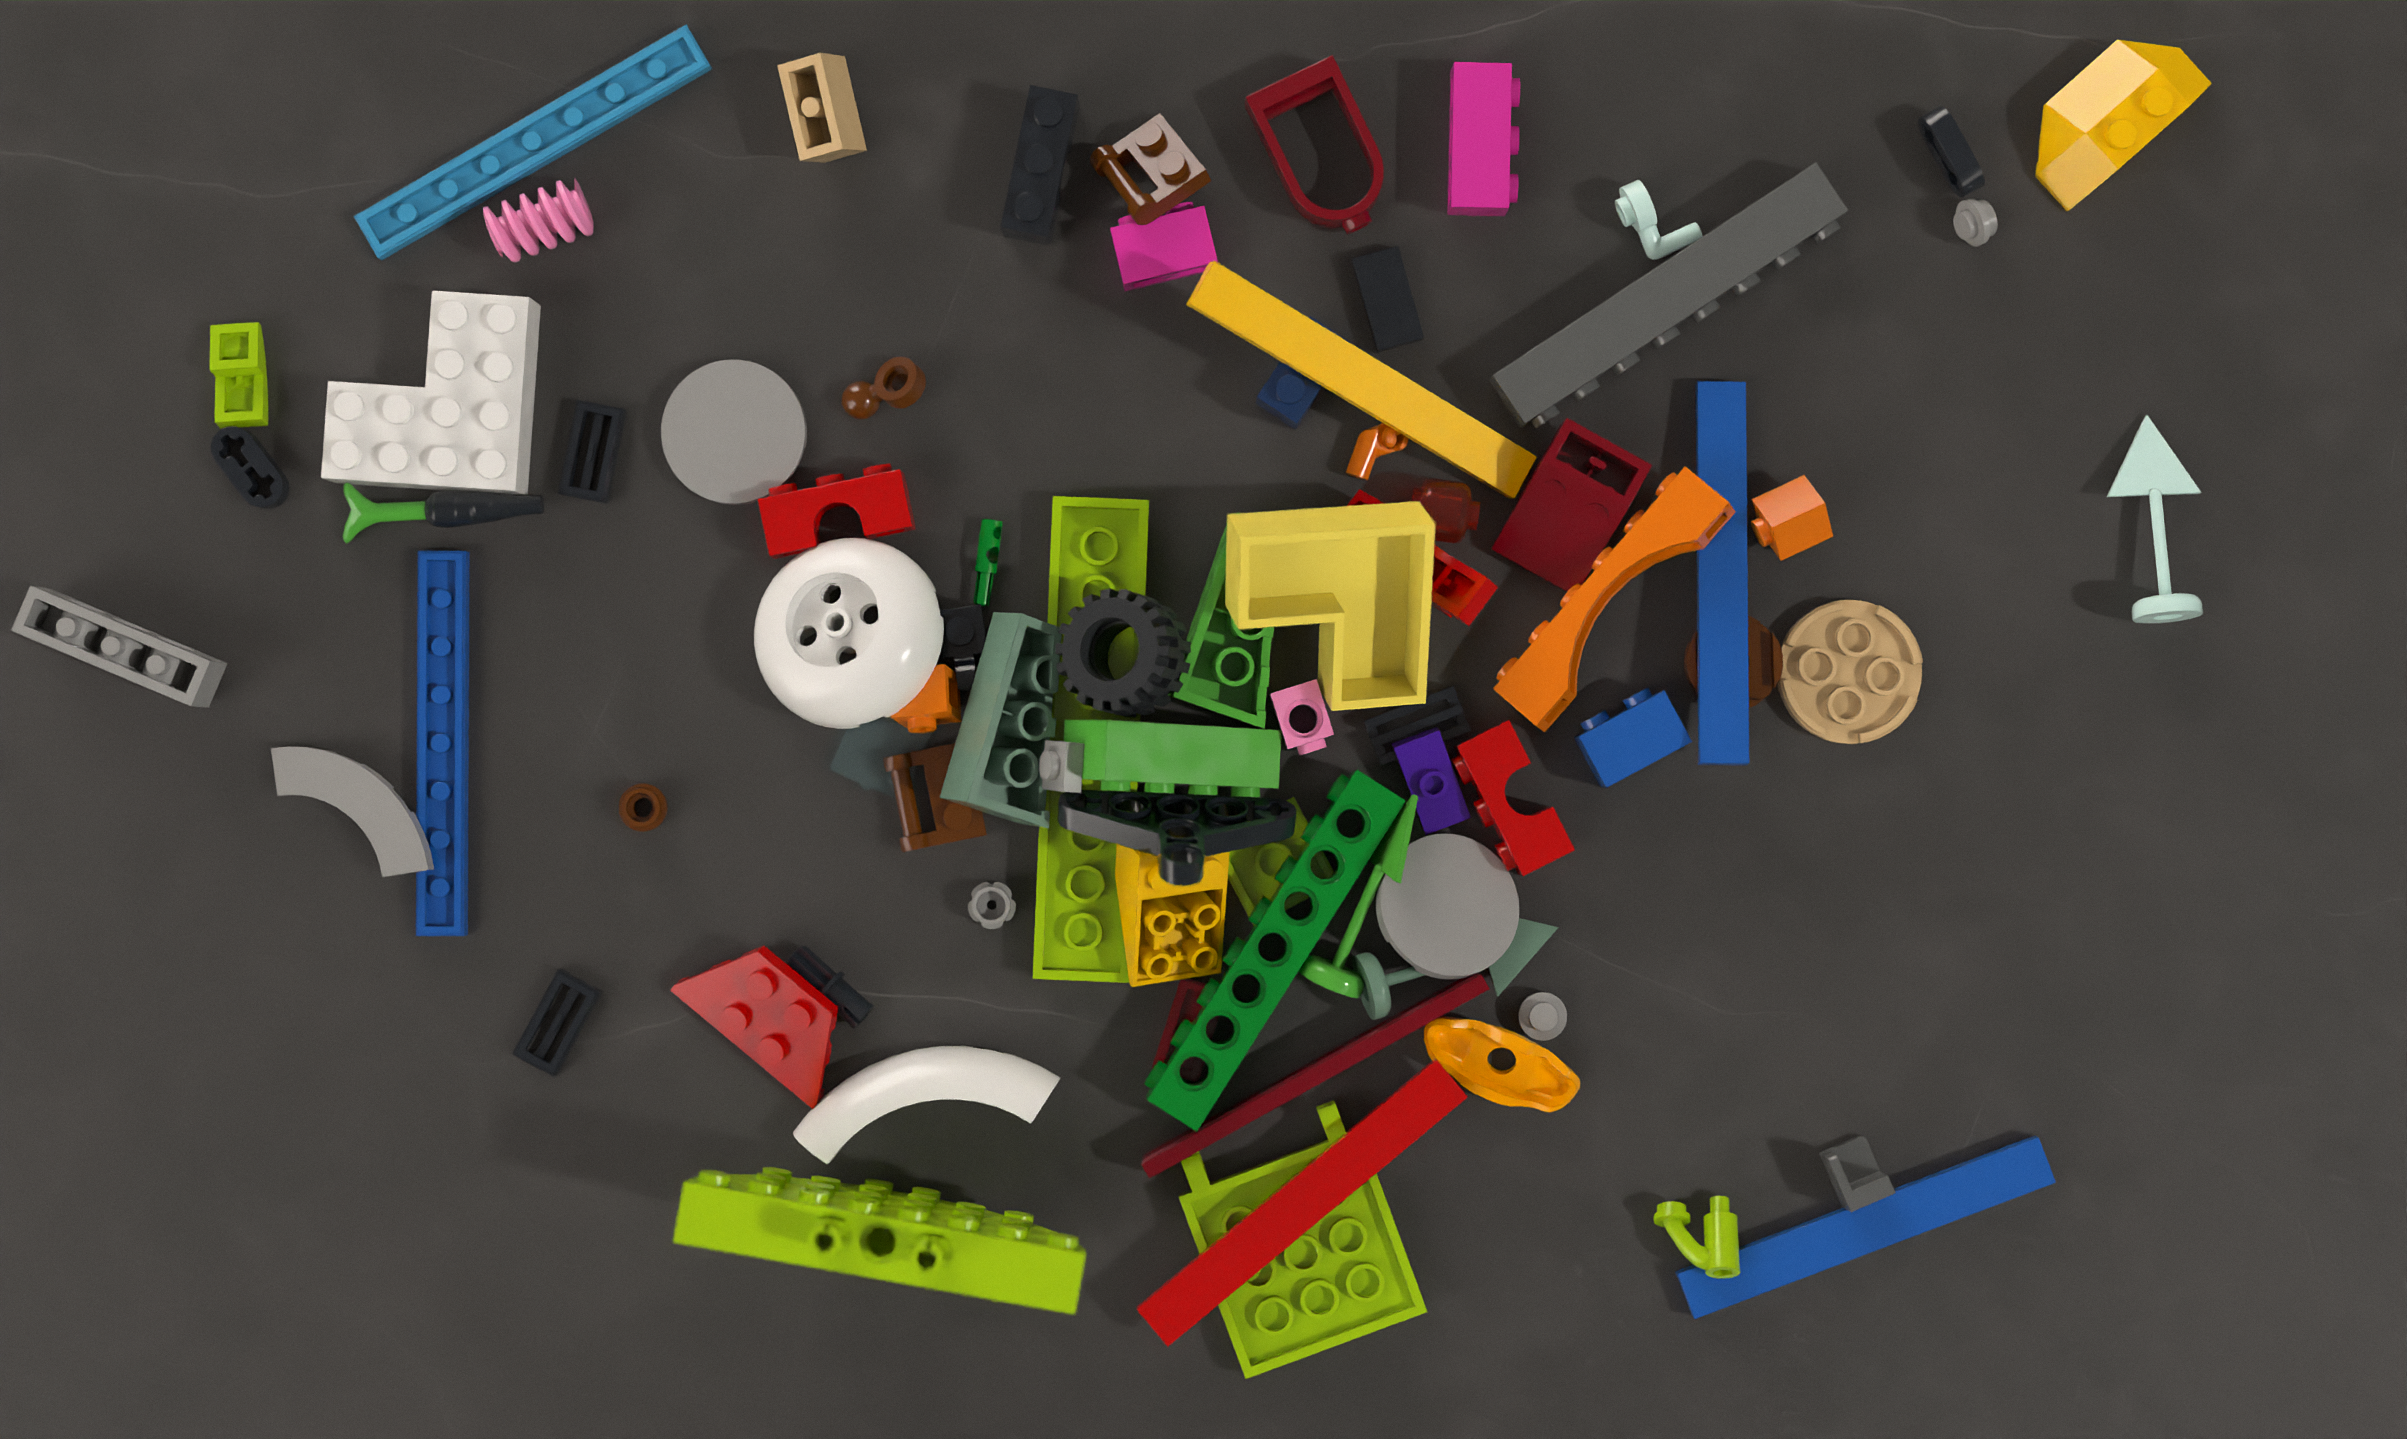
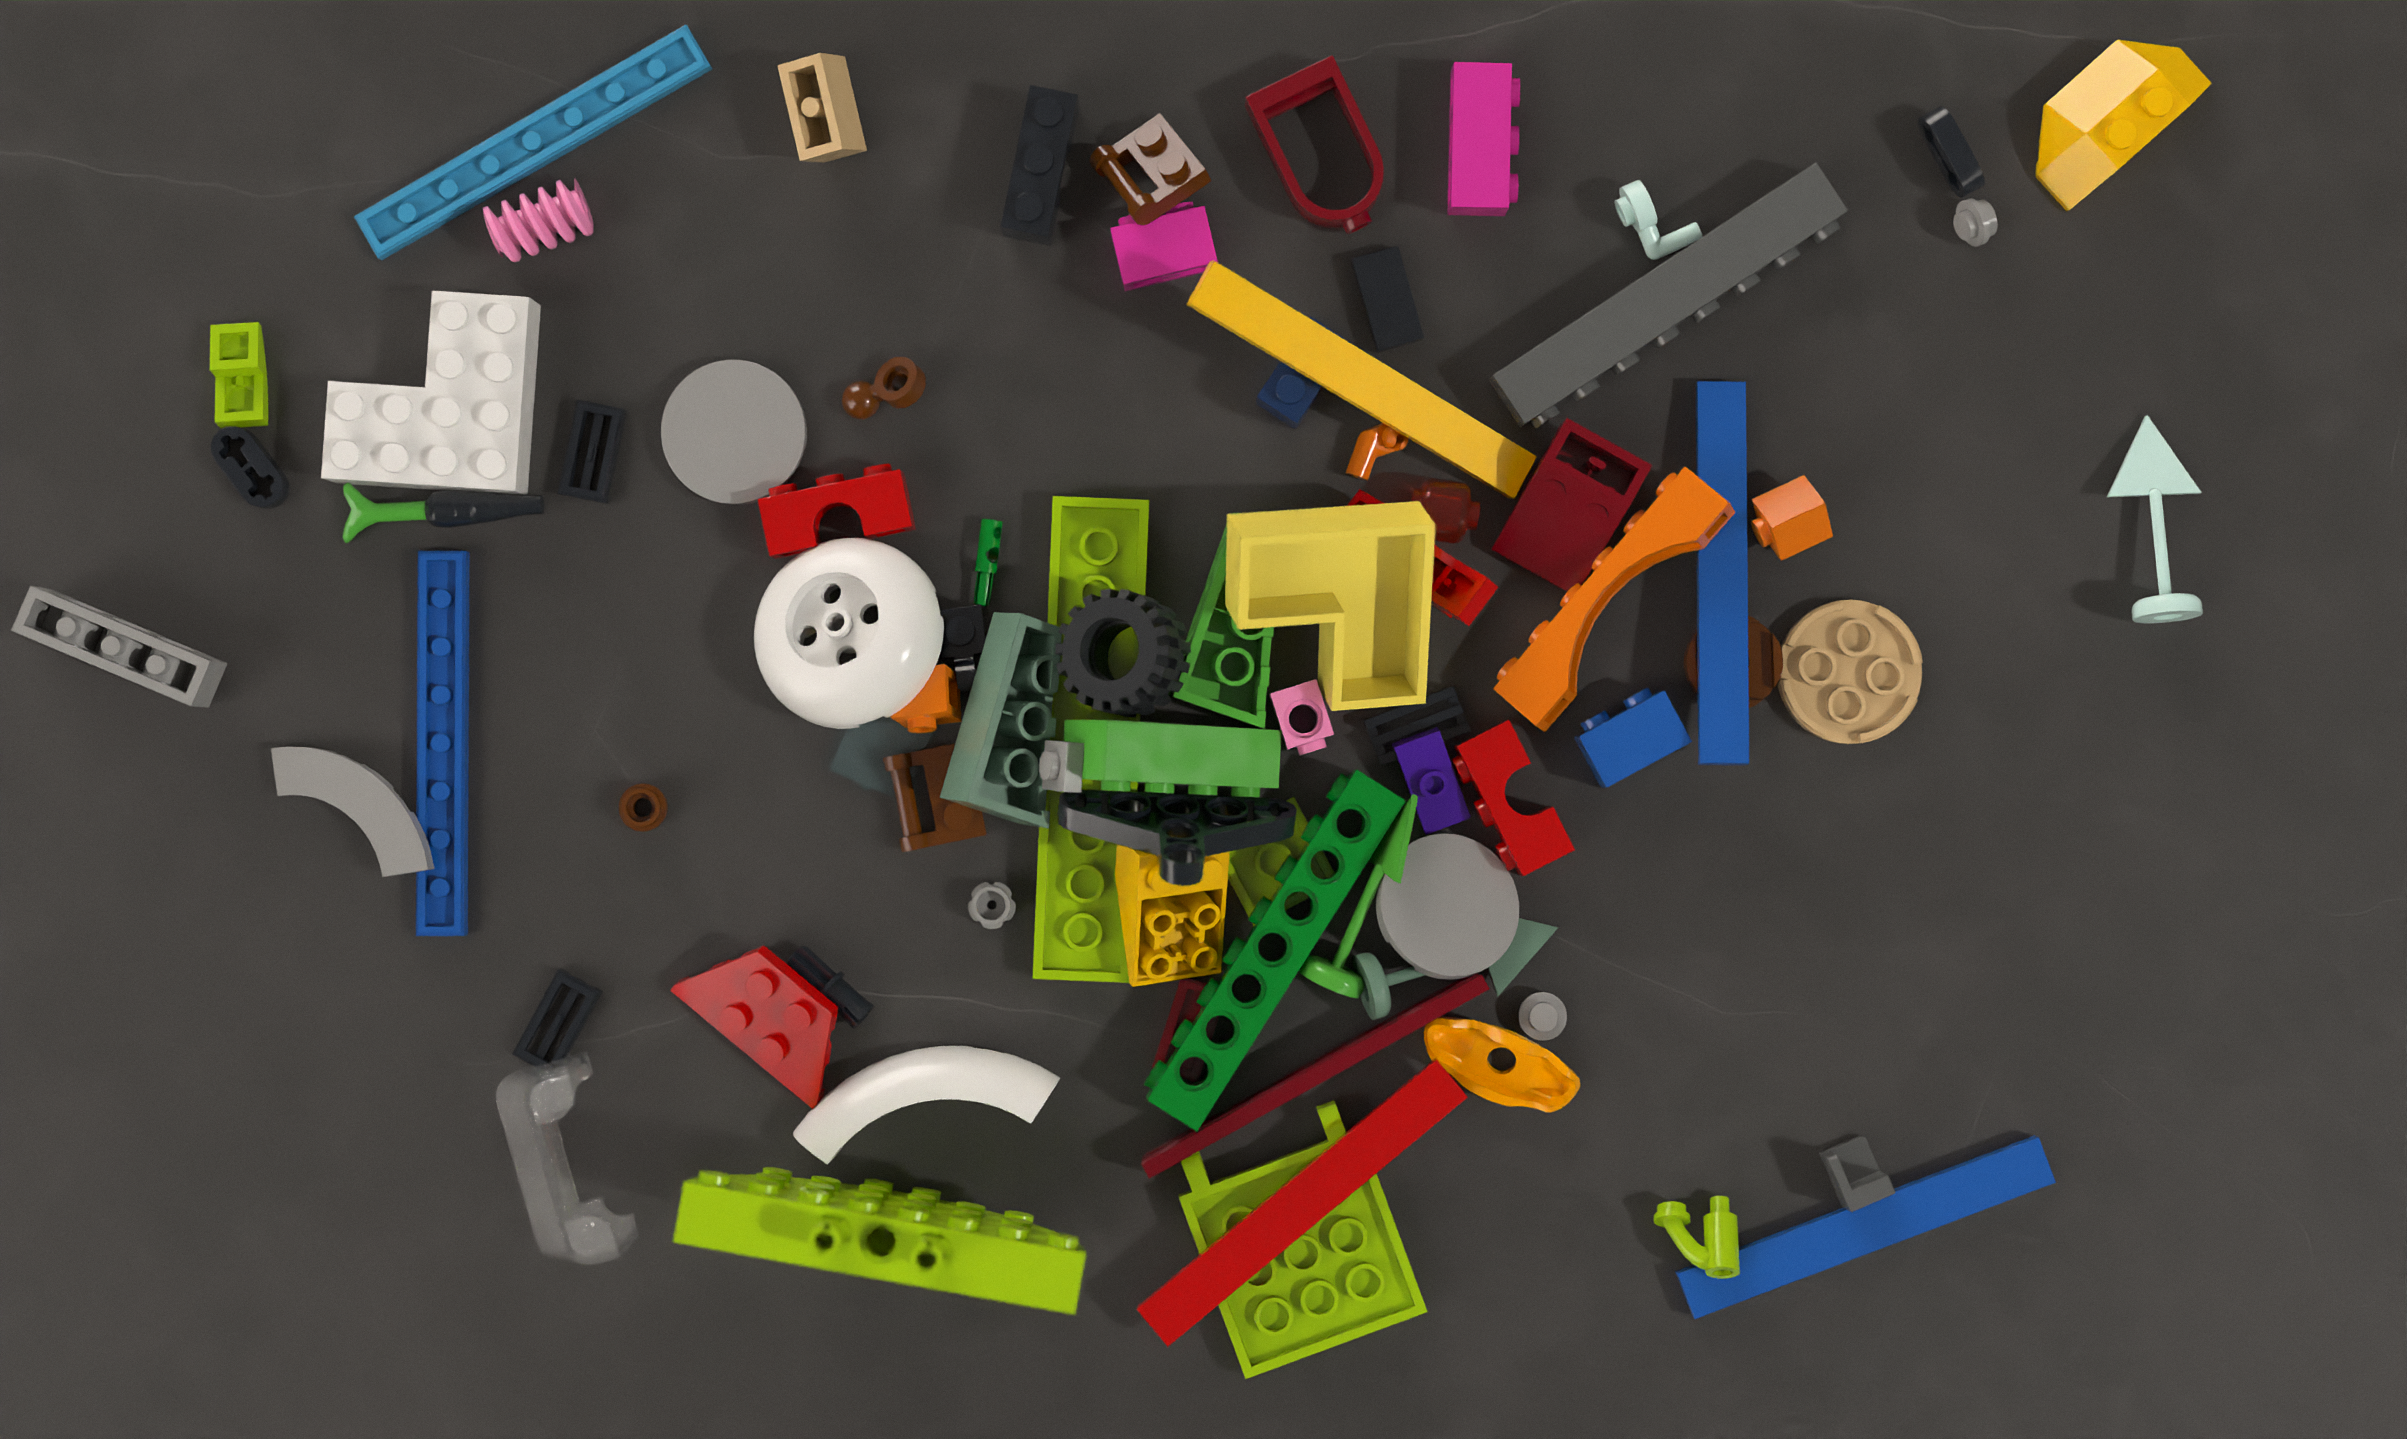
none -> clear windscreen [496,1051,639,1265]

